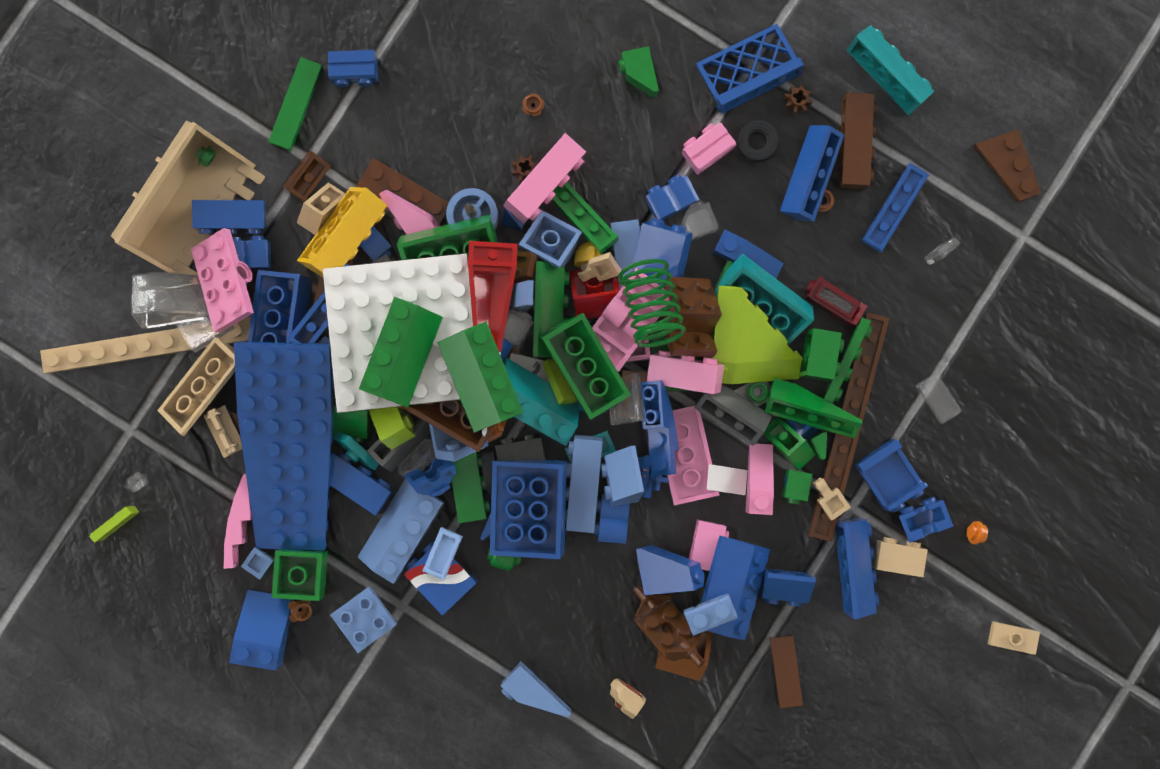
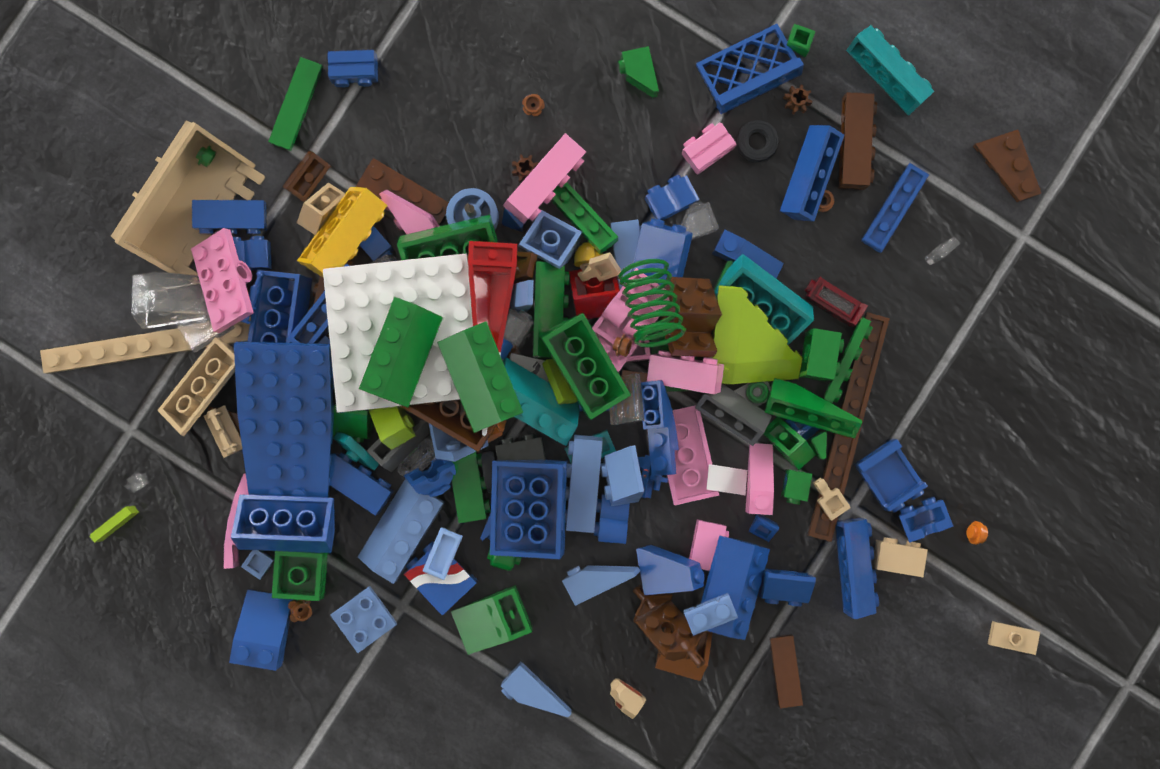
clear tile [916,373,962,424] -> none
none -> blue slope [231,494,335,553]
none -> blue piece [240,270,264,325]
none -> green slope [451,585,533,655]
none -> medium blue slope [562,566,640,606]
none -> dark orange plate [613,334,633,357]
none -> blue slope [749,514,779,542]
none -> green slope [787,24,815,58]

